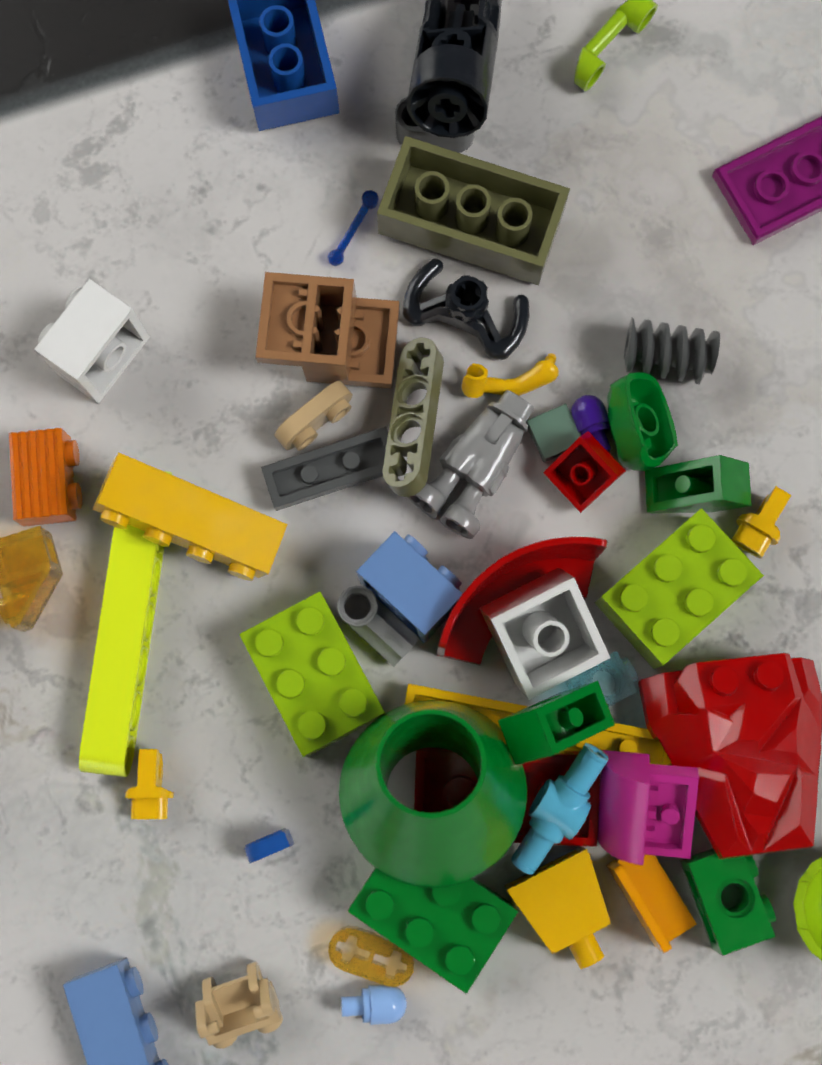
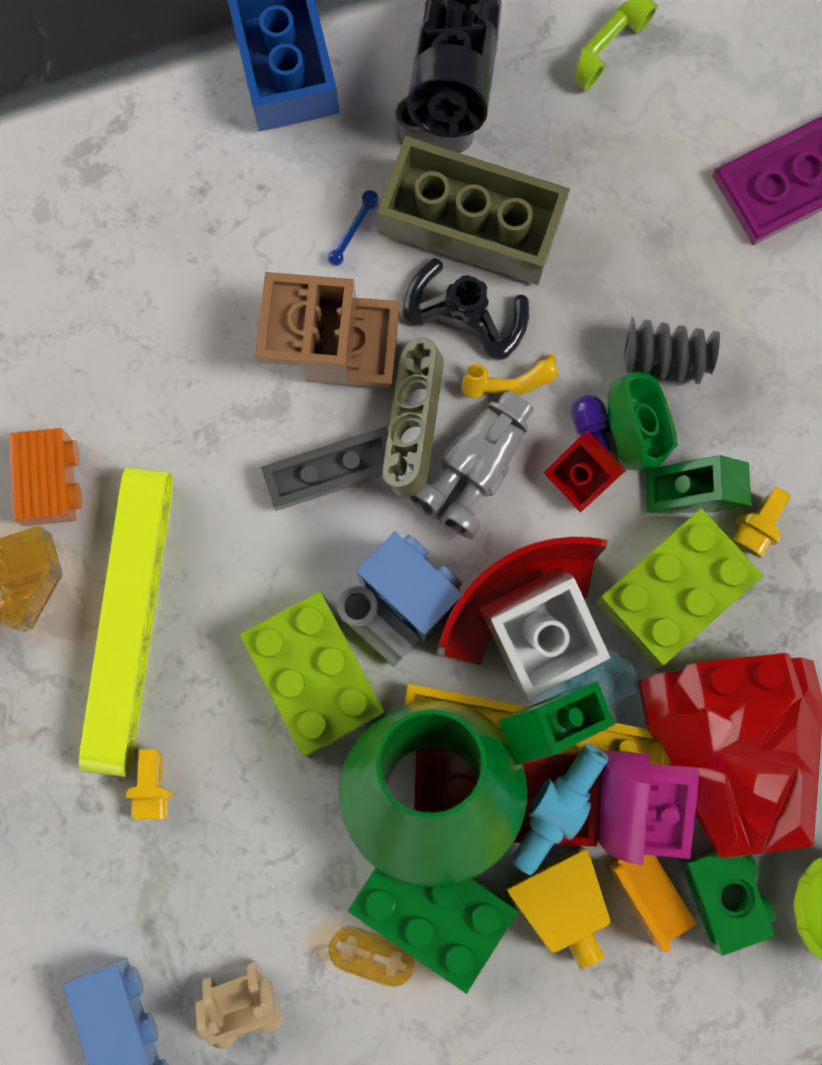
white brick [34,279,150,404] -> none
yellow brick [92,453,288,581] -> none
blue tile [244,828,294,863] -> none
tan plate [274,381,353,451] -> none
light blue cylinder [341,984,407,1025] -> none
sand green tile [526,404,581,462] -> none

